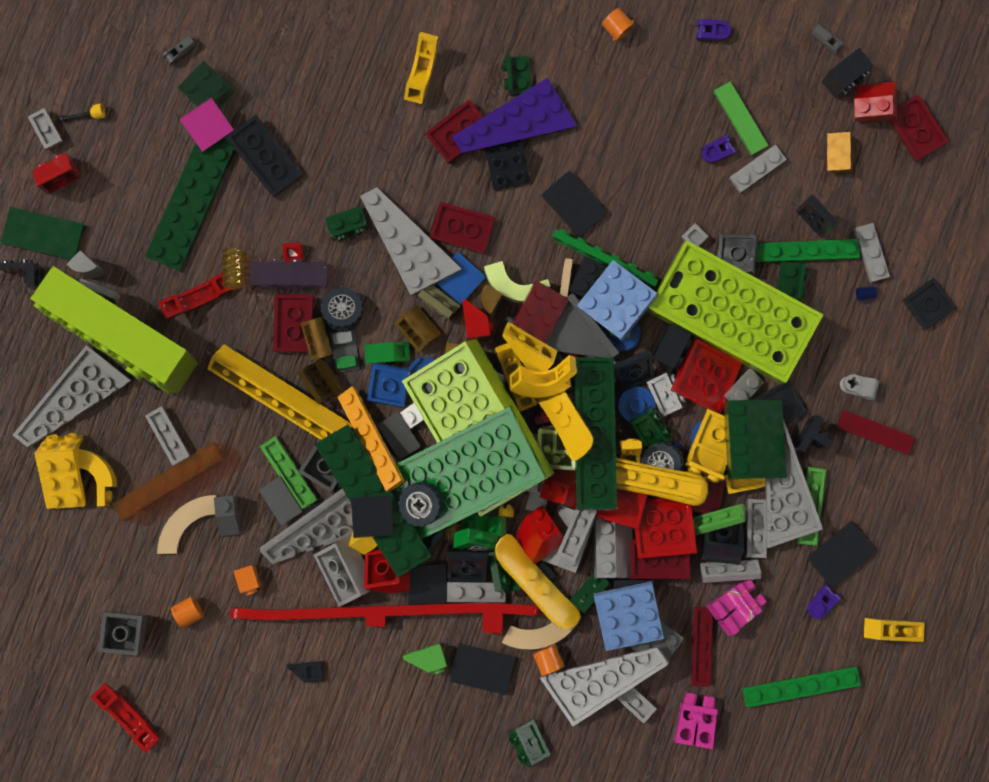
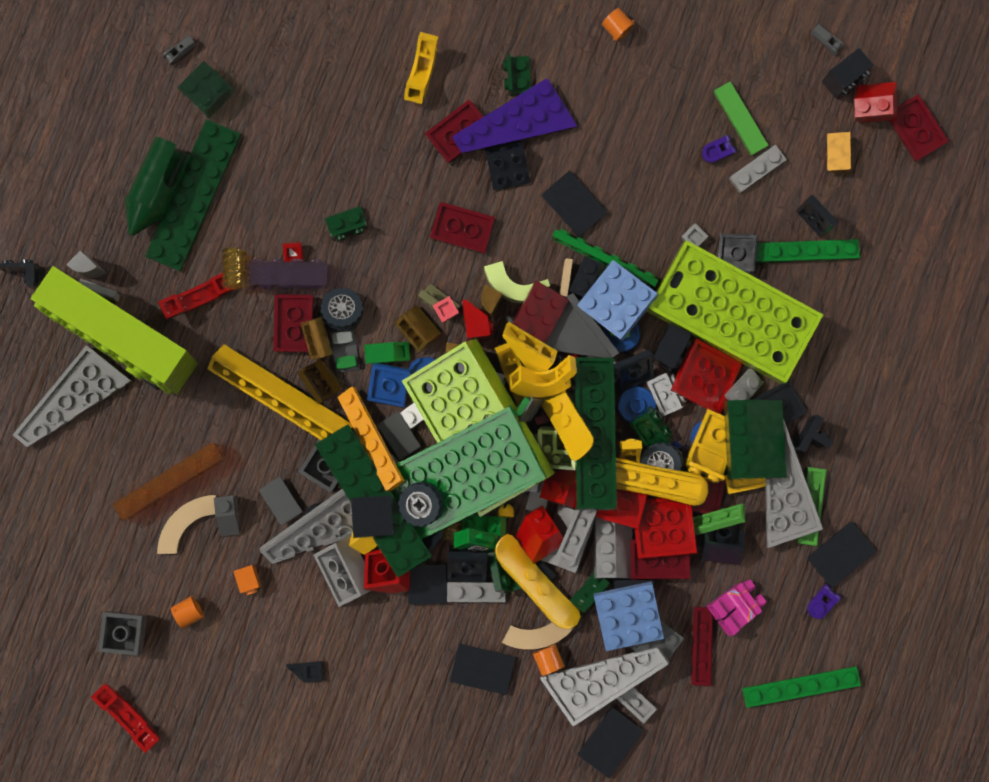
dark green tile [0,207,85,260] -> none
light grey plate [28,108,63,151] -> none
red slope [32,153,81,194] -> none
yellow bracket [34,433,86,509] -> none
hinge [59,103,106,123] -> none
yellow arch [78,449,117,507] -> none
light grey plate [145,406,191,466] -> none
dark pink tile [180,98,233,152] -> none
black tile [226,115,303,198] -> none
red piece [230,602,542,633] -> none
bright green tile [259,436,318,510] -> none
light grey wing [360,187,462,296] -> none
bright green slope [403,643,447,674] -> none
blue tile [437,252,486,305] -> none
dark green bracket [507,719,550,767] -> none
dark pink hips [673,692,718,749] -> none
dark purple plate [696,19,731,41] -> none
light grey plate [700,559,761,583] -> none
light grey plate [746,499,767,558] -> none
dark green bracket [776,261,808,301] -> none
dark red tile [836,410,915,455] -> none
light grey piece [840,374,880,400] -> none
light grey plate [853,223,890,283] -> none
clear blue hinge [856,285,877,301] -> none
yellow slope [864,618,925,642] -> none
black tile [902,278,956,331] -> none
none -> dark green piece [124,137,192,236]
none -> coral tile [433,296,459,323]
none -> dark grey piece [515,397,544,422]
none -> black tile [577,706,643,778]

